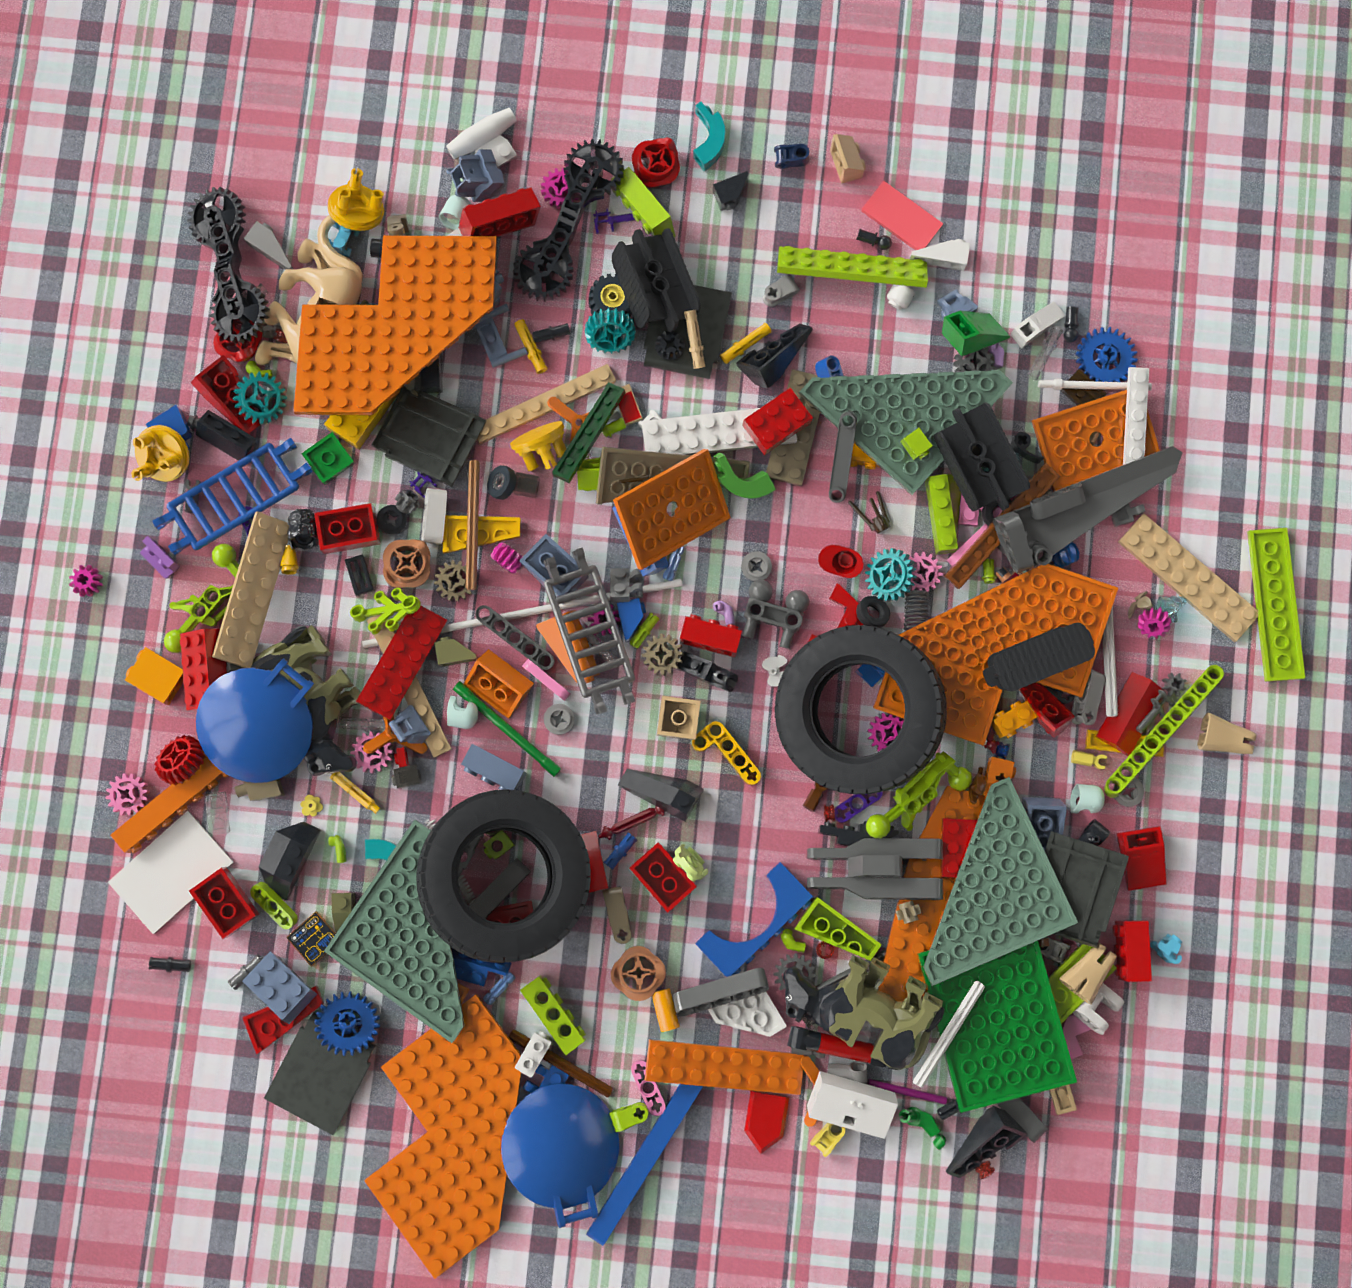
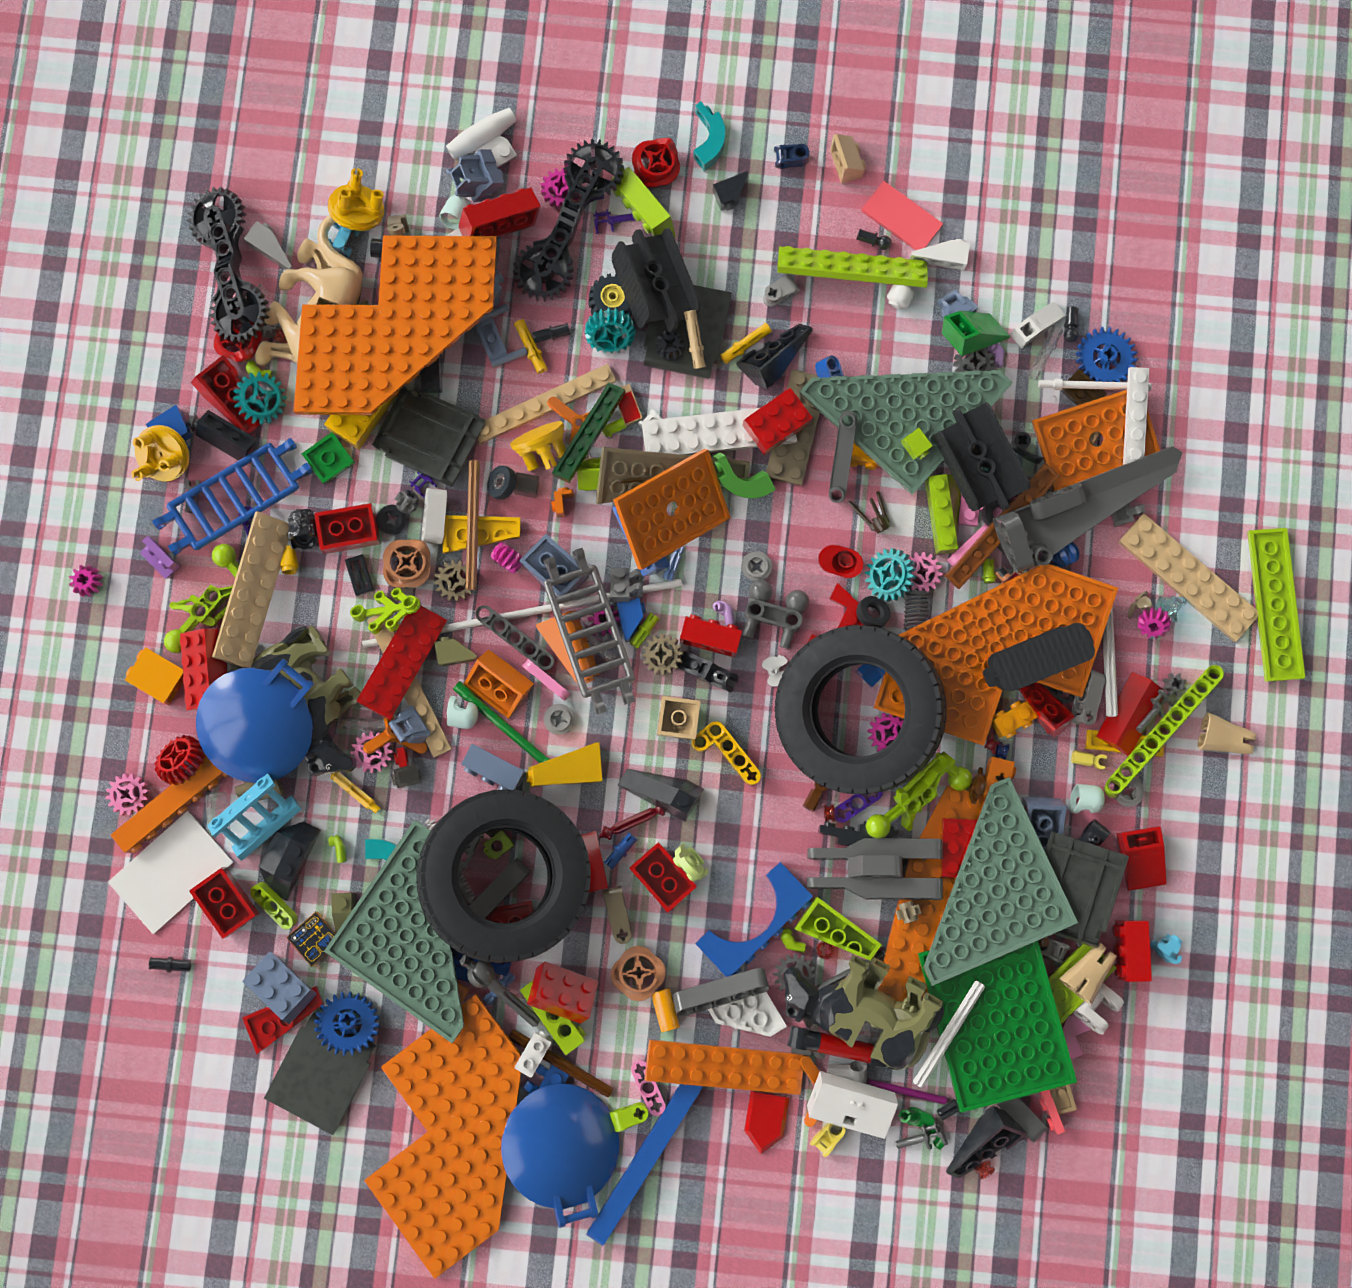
dark grey pin [228,954,263,990] -> none
light yellow plant [300,795,323,817] -> none
none -> medium azure fence [207,773,302,861]
none -> dark grey piece [460,955,541,1027]
none -> yellow slope [526,742,602,787]
none -> red brick [527,961,599,1024]
none -> orange bracket [551,487,574,517]
none -> dark grey piece [896,1121,948,1150]
none -> coral plate [1039,1090,1065,1134]

